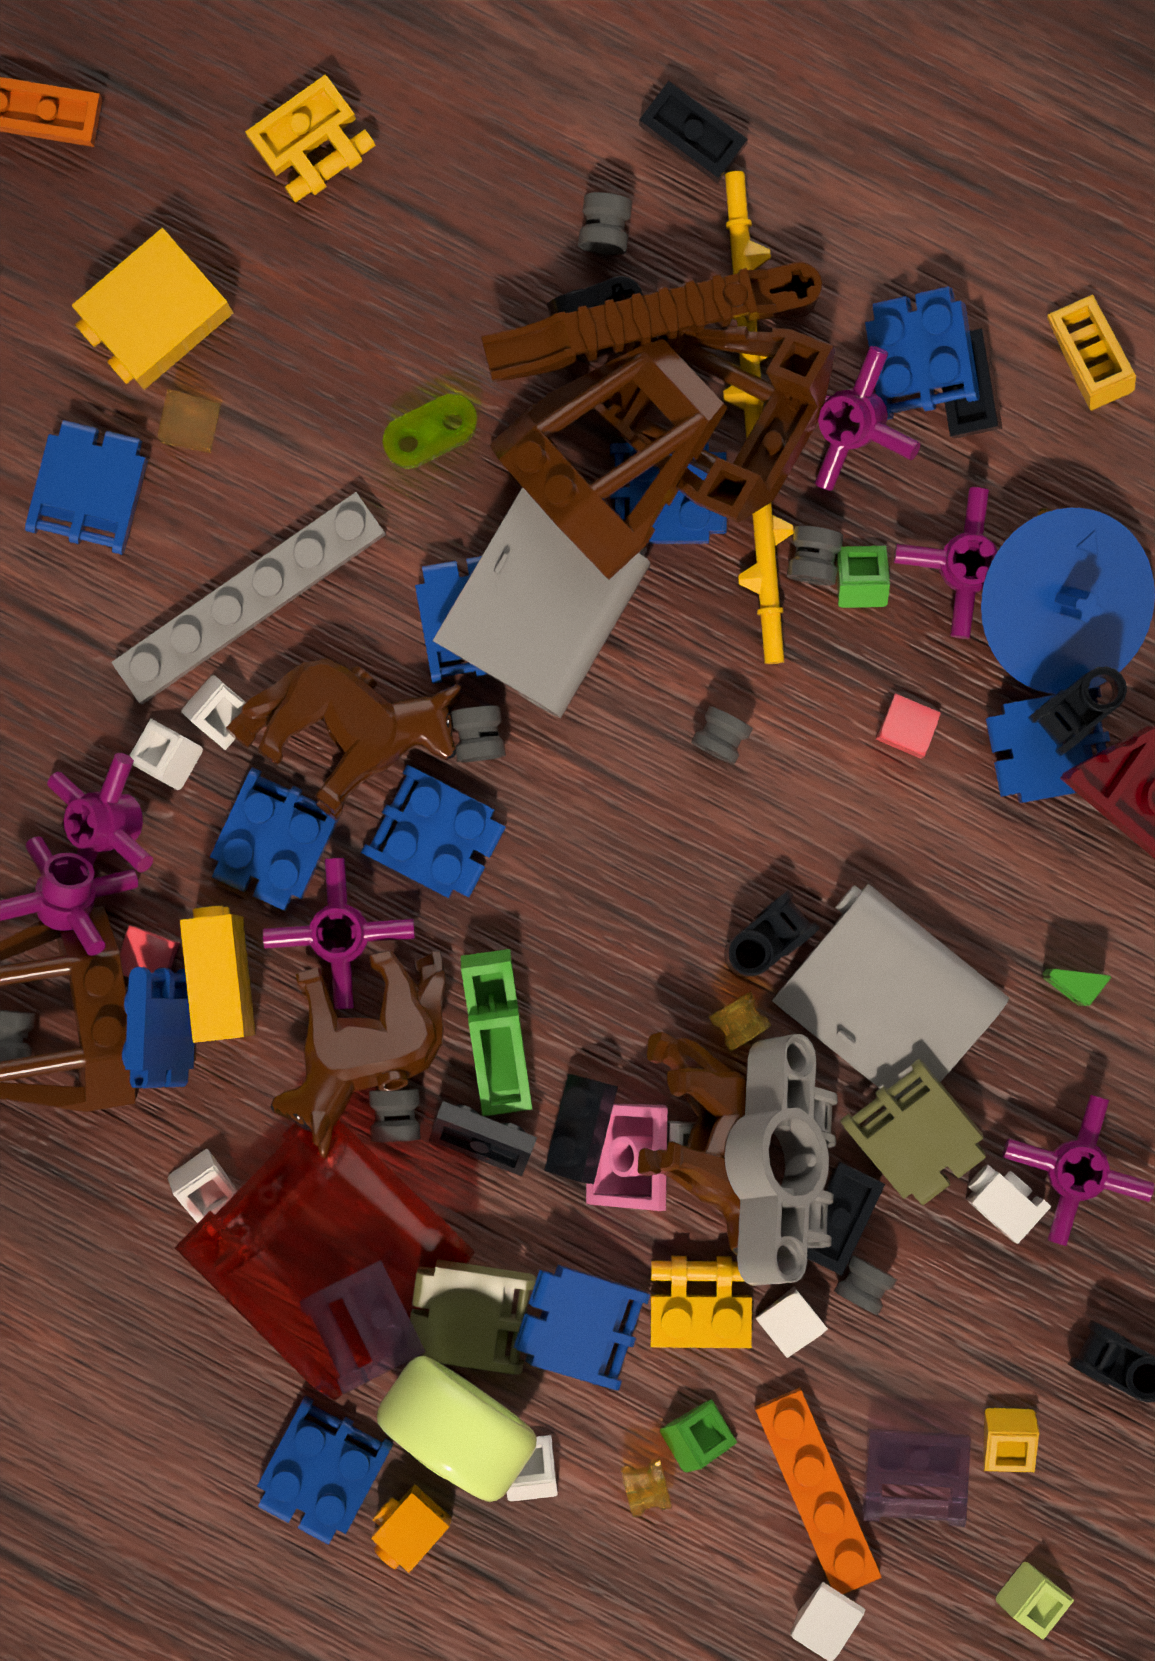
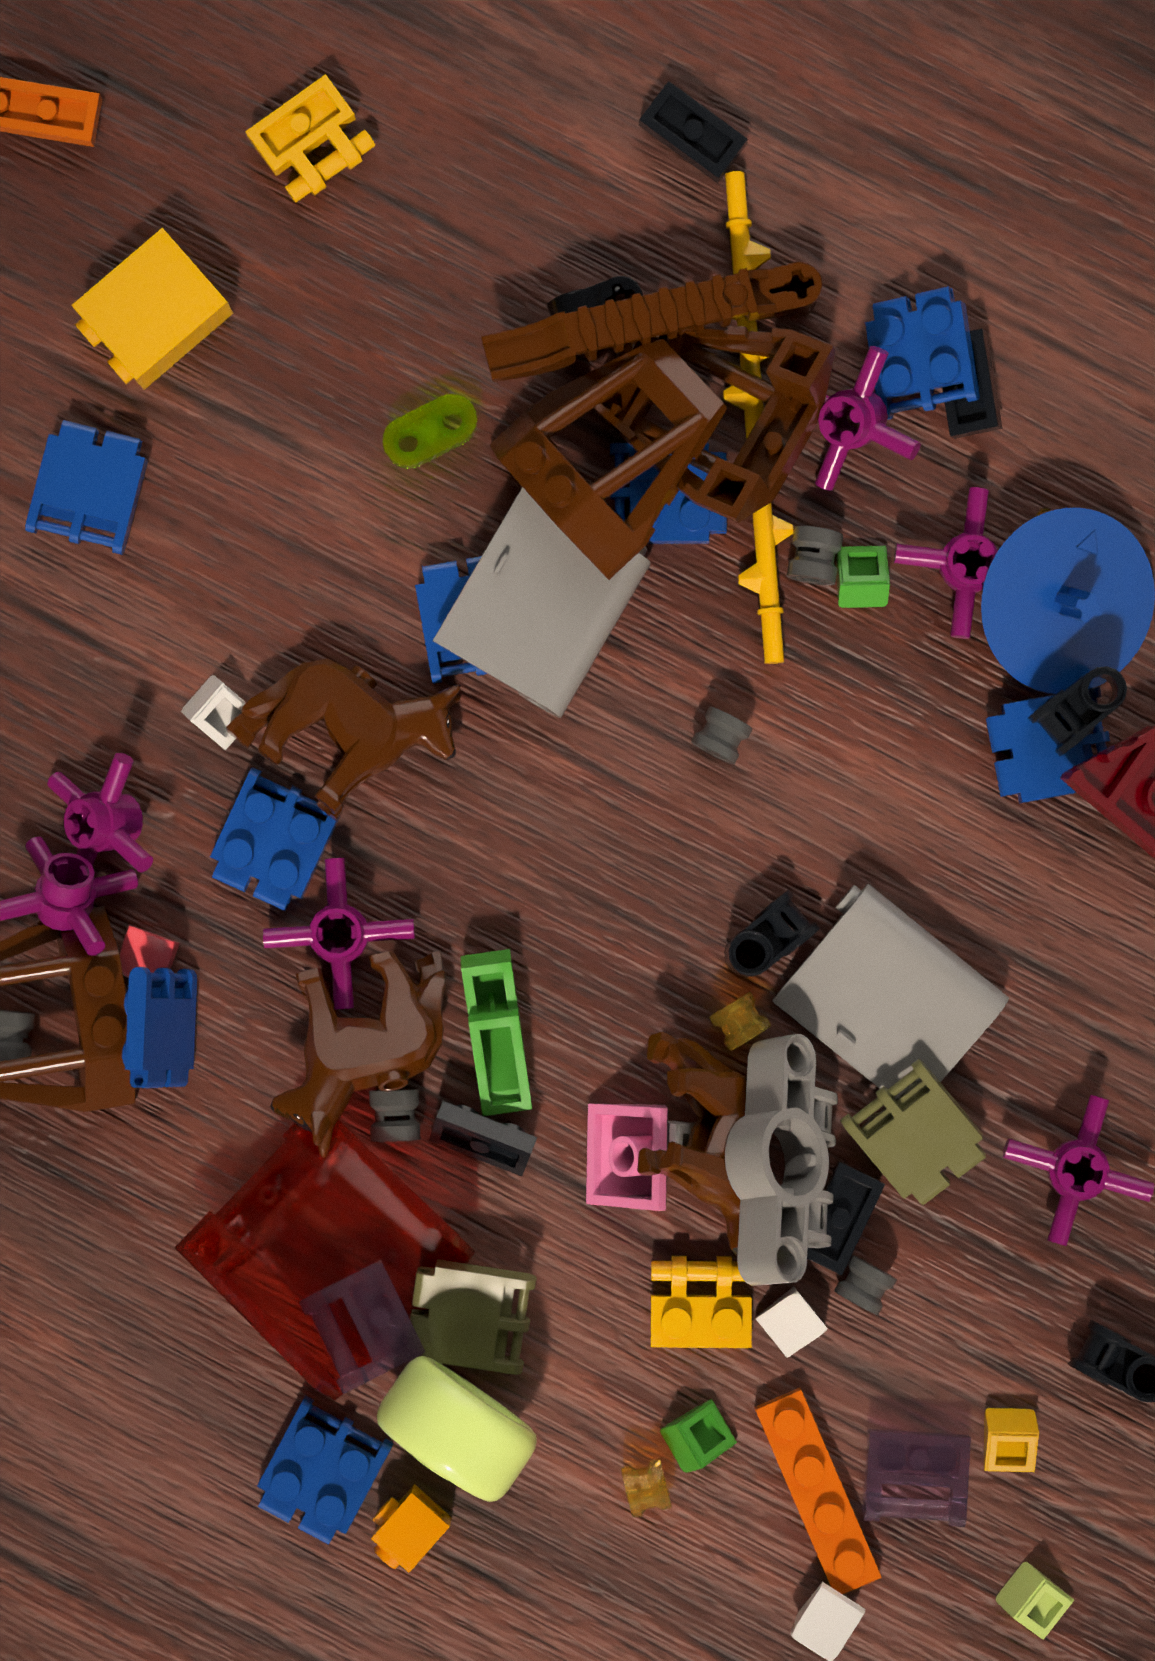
light grey plate [111,492,386,705] -> none
white slope [130,718,203,790] -> none
clear yellow slope [158,389,221,453] -> none
white slope [167,1149,242,1227] -> none
yellow brick [180,906,256,1043] -> none
blue plate [360,765,506,898] -> none
dark grey wheel [451,706,506,762] -> none
white slope [506,1435,558,1501] -> none
blue plate [513,1265,651,1391] -> none
black plate [544,1073,618,1185] -> none
dark grey wheel [578,192,633,255] -> none
coral slope [875,693,941,759] -> none
white brick [966,1165,1052,1244] -> none
bright green slope [1042,969,1111,1006] -> none
yellow slope [1047,294,1136,410] -> none

